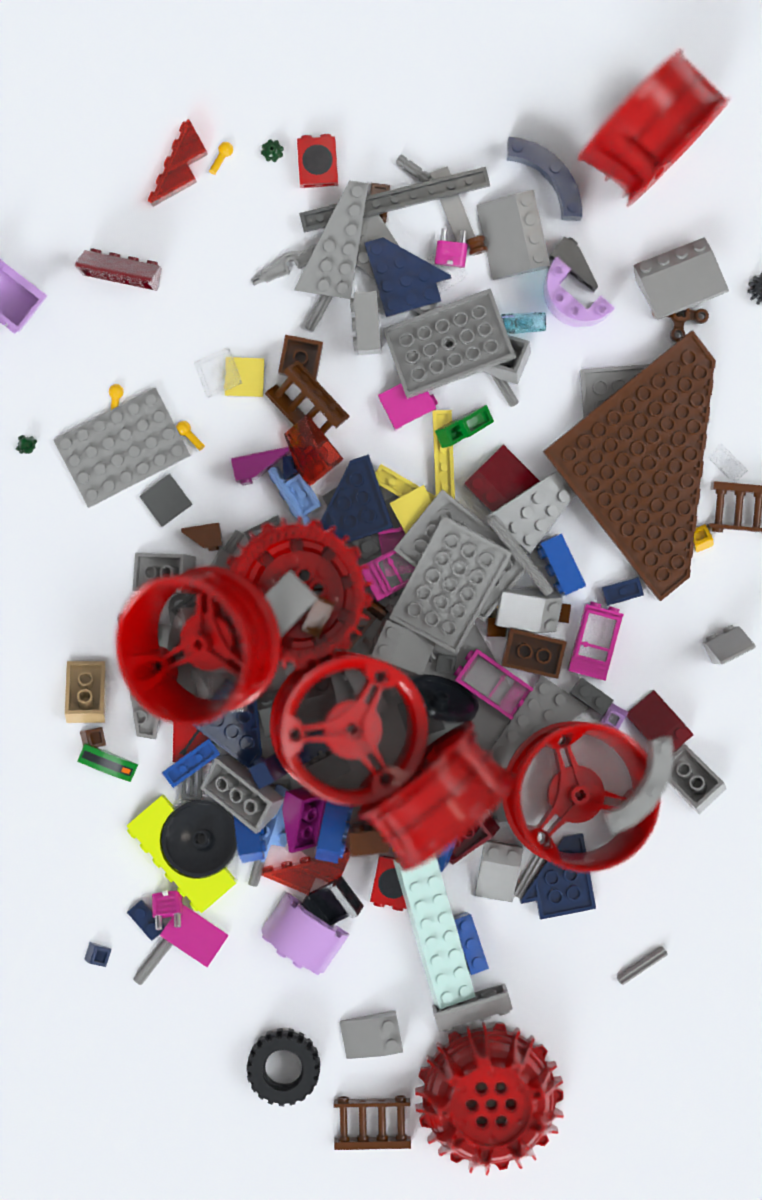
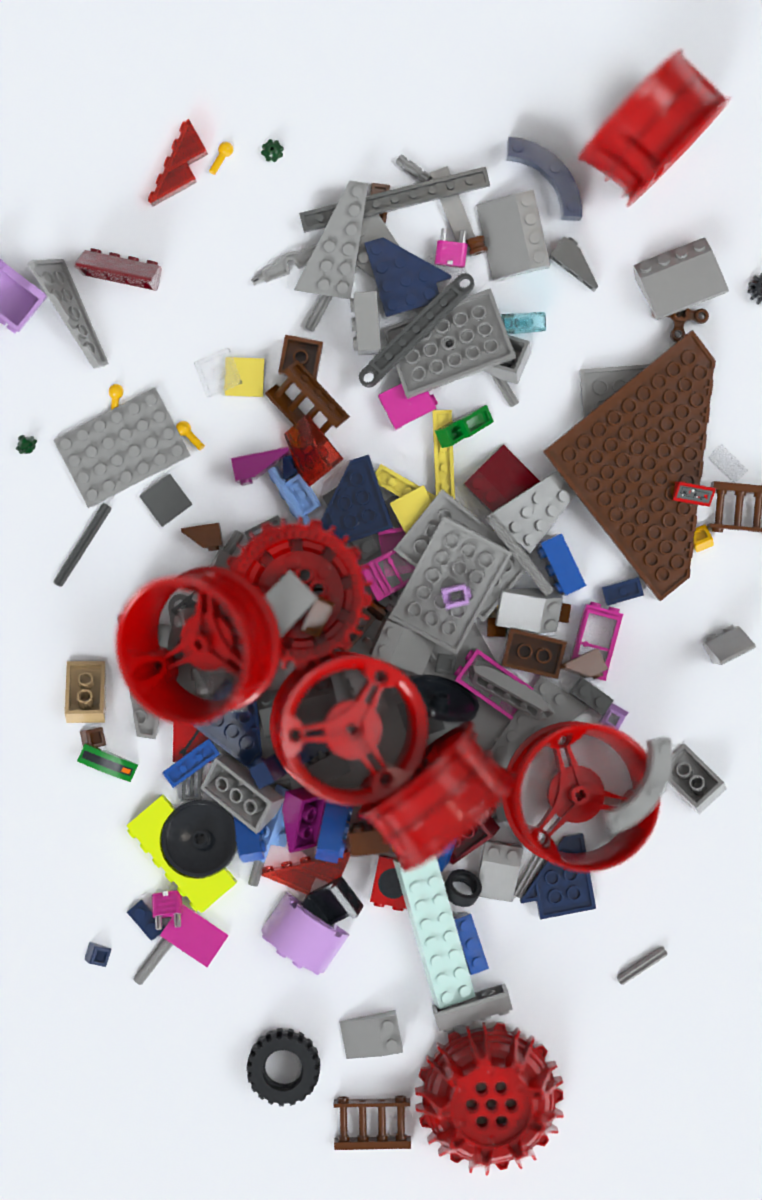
light grey slope [132,553,196,595] -> none
red brick [297,134,338,188] -> none
lavender cylinder [543,257,615,327] -> none
dark red slope [626,690,694,752] -> none
none -> light grey wing [27,259,109,369]
none -> dark grey axle [53,503,112,587]
none -> dark grey plate [358,273,475,388]
none -> lavender window [440,583,472,609]
none -> black tyre [444,869,482,907]
none -> light grey brick [470,665,555,721]
none -> slope [559,648,608,680]
none -> slope [672,481,716,507]

